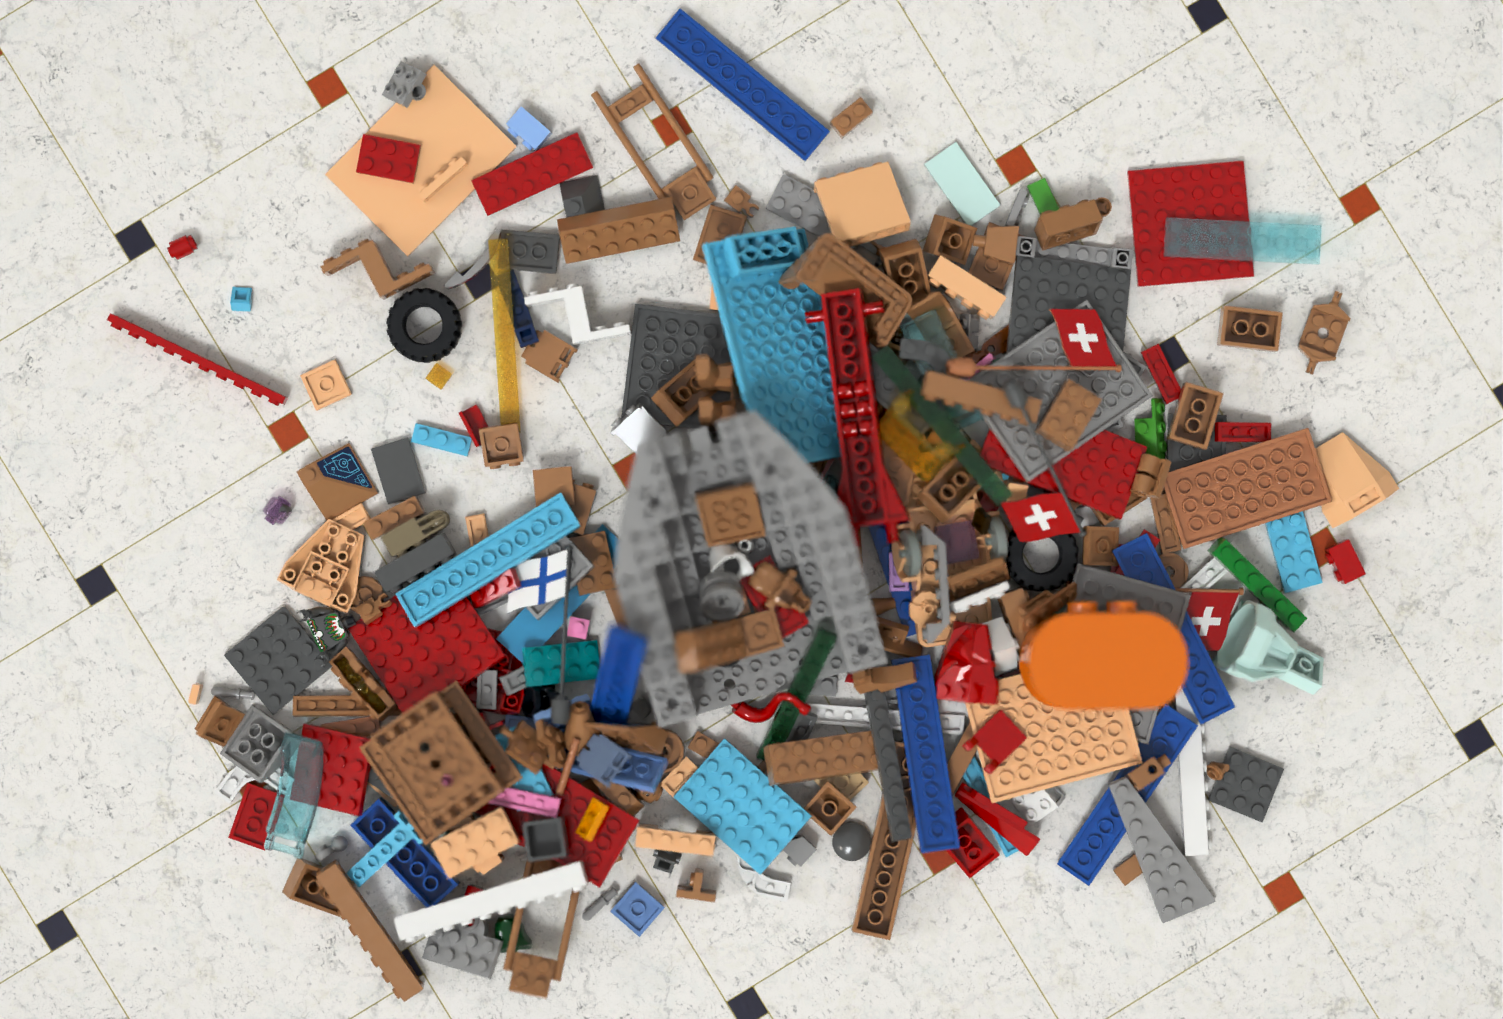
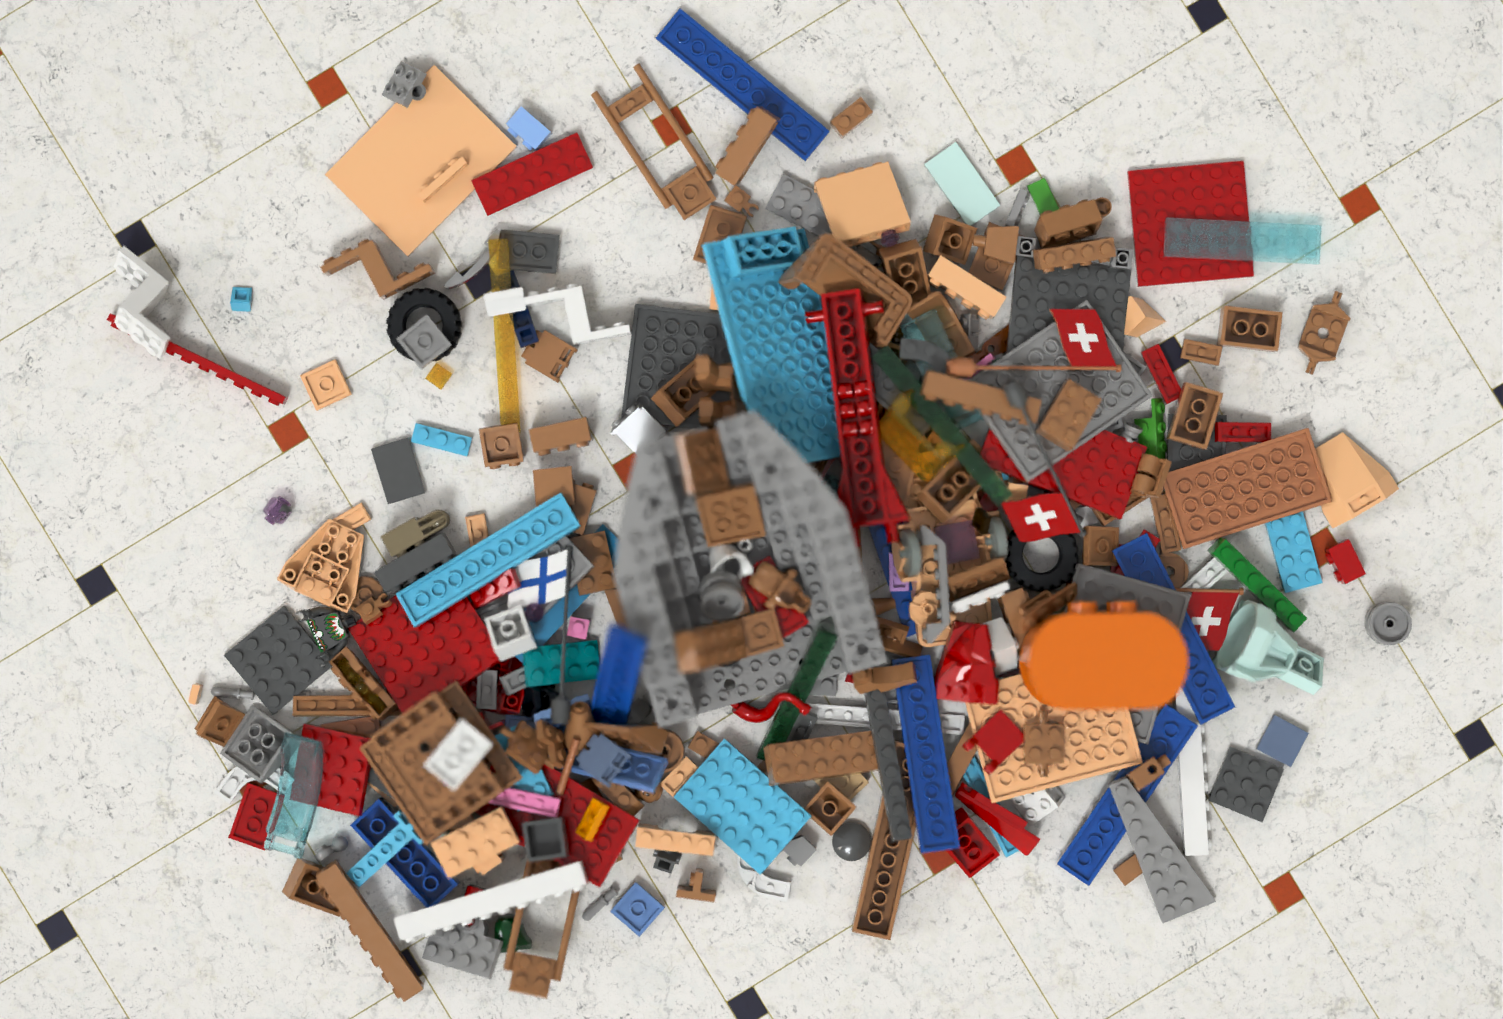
red brick [167,235,198,260] -> none
medium nougat slope [297,443,378,520] -> none
red plate [356,134,421,184] -> none
medium nougat brick [363,496,426,540] -> none
red panel [459,404,489,448] -> none
medium nougat brick [557,197,680,264] -> none
dark grey slope [559,175,605,218] -> none
medium nougat plate [1207,761,1229,780] -> none
none -> white bracket [114,246,170,359]
none -> light grey plate [397,314,452,370]
none -> white plate [424,719,493,791]
none -> white panel [484,287,526,317]
none -> white brick [485,605,537,661]
none -> clear purple plate [525,603,544,622]
none -> medium nougat brick [529,417,592,456]
none -> medium nougat plate [676,428,730,494]
none -> medium nougat brick [715,106,781,186]
none -> plate [881,230,900,247]
none -> medium nougat plate [1023,710,1064,777]
none -> medium nougat brick [1033,237,1116,273]
none -> light grey wheel [1120,422,1143,443]
none -> light nougat slope [1124,296,1167,337]
none -> medium nougat plate [1180,339,1222,366]
none -> sand blue tile [1256,715,1309,767]
none -> light grey wheel [1365,602,1412,645]

